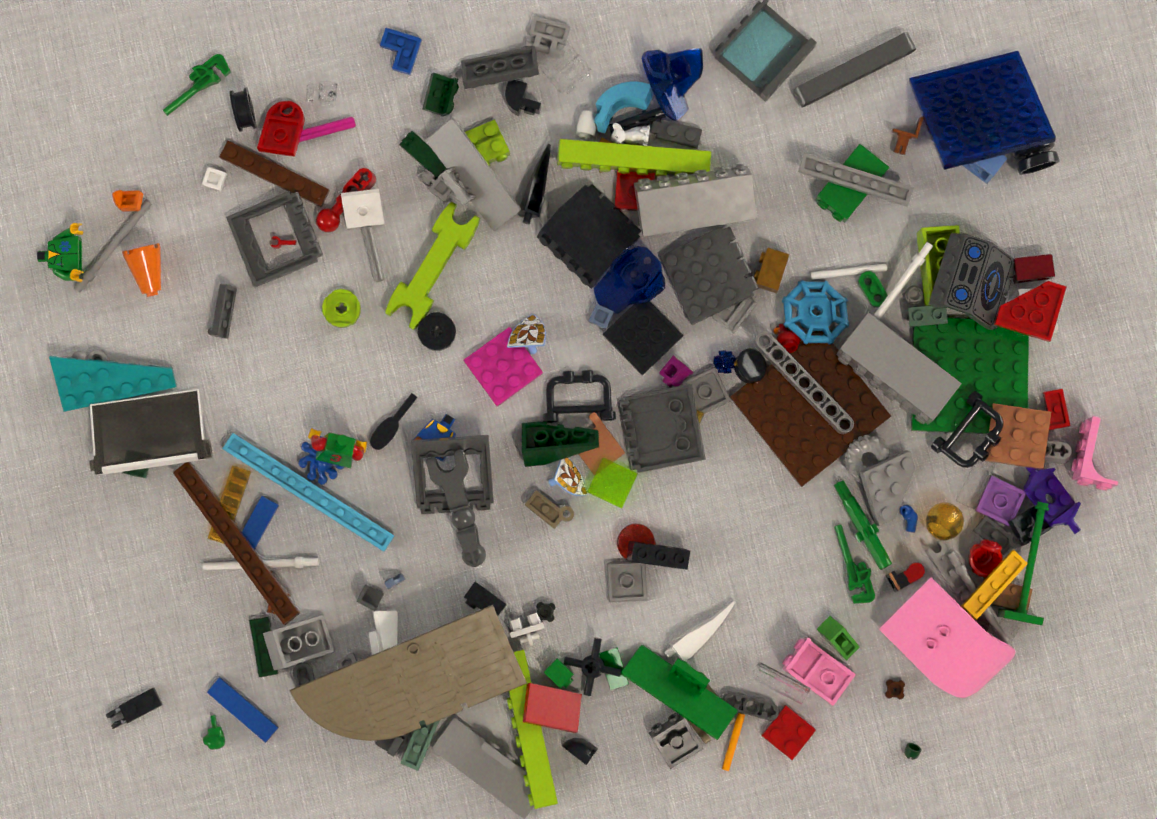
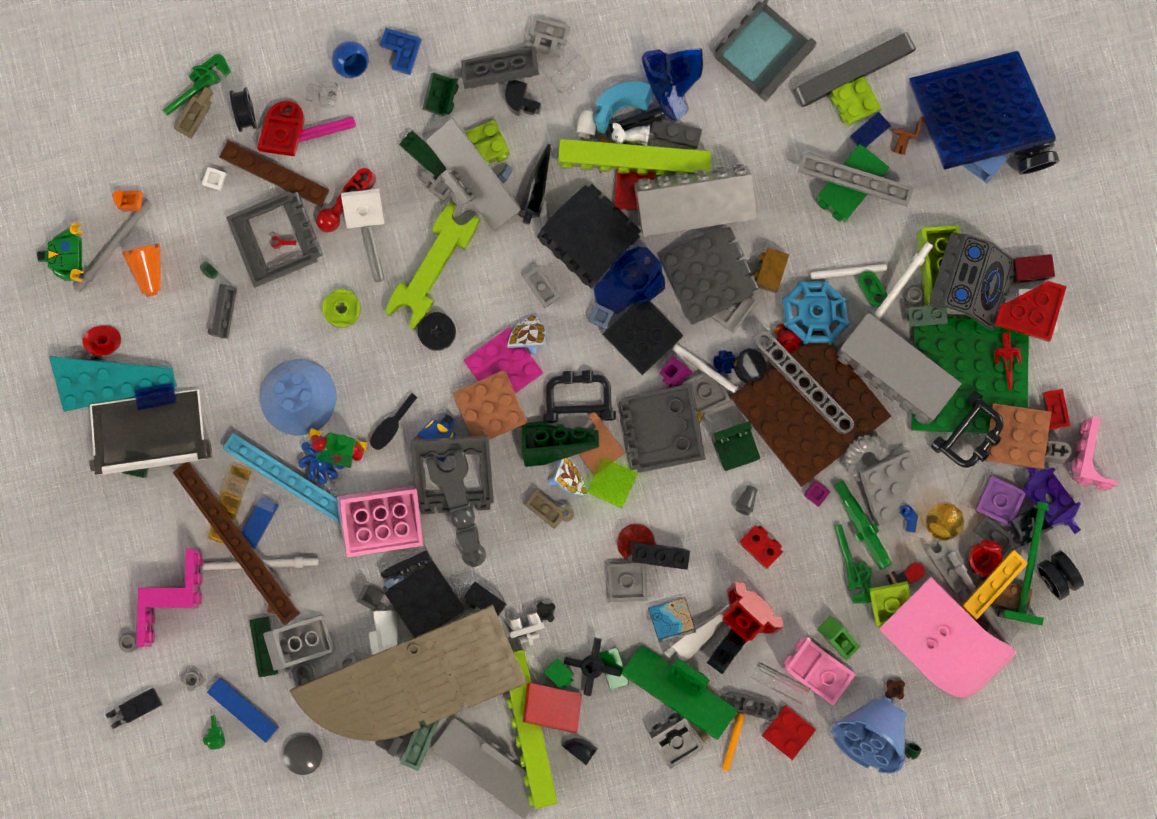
none -> red dish [82,325,121,356]
none -> light grey plate [119,633,137,653]
none -> clear blue plate [135,383,177,410]
none -> dark pink bracket [136,549,203,647]
none -> dark tan hinge [174,87,214,139]
none -> light grey plate [180,668,204,691]
none -> clear green tile [200,261,219,280]
none -> clear tile [219,472,280,513]
none -> medium blue cone [260,359,337,436]
none -> dark grey dish [283,736,323,775]
none -> blue helmet [331,41,369,79]
none -> bright pink slope [337,485,423,557]
none -> black hinge [381,550,431,578]
none -> black plate [384,561,465,637]
none -> nougat plate [453,370,528,440]
none -> sand blue tile [497,166,512,184]
none -> light grey plate [523,266,560,308]
none -> tile [648,597,696,643]
none -> white bar [672,344,738,393]
none -> black brick [707,628,746,674]
none -> dark green bracket [712,421,760,471]
none -> red slope [722,582,784,642]
none -> dark grey cone [735,485,758,516]
none -> red brick [738,525,783,569]
none -> magenta tile [803,480,830,507]
none -> lime plate [829,76,882,127]
none -> medium blue cone [831,697,907,774]
none -> clear blue plate [850,112,891,148]
none -> lime plate [869,581,911,627]
none -> red piece [994,333,1022,390]
none -> black wheel [1036,550,1084,600]

